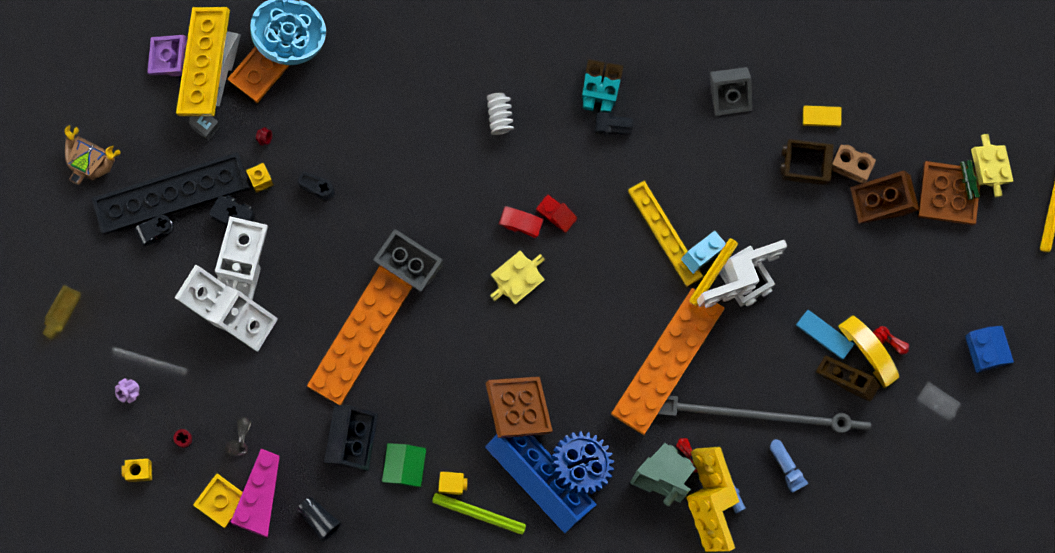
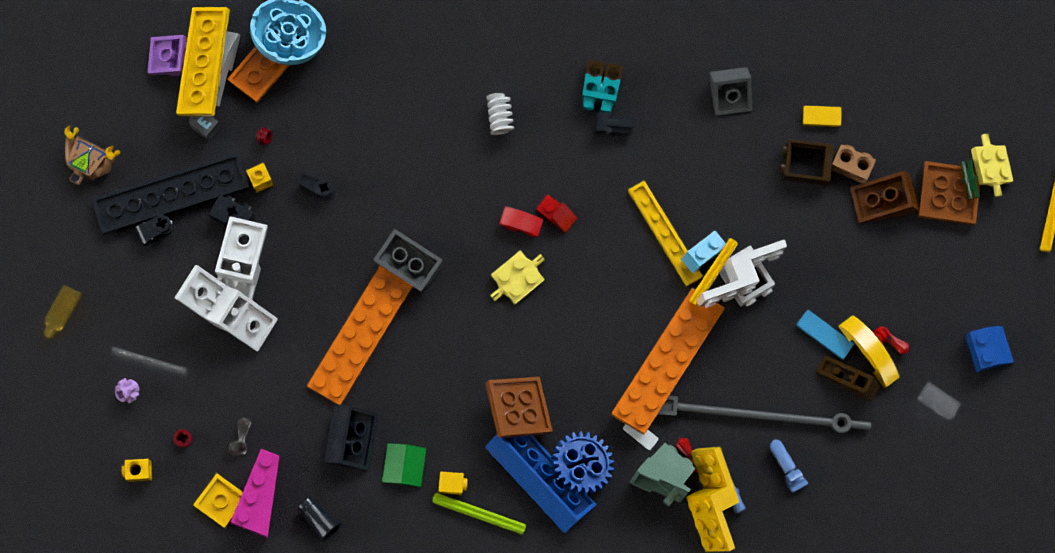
none -> white sticker [623,425,659,450]

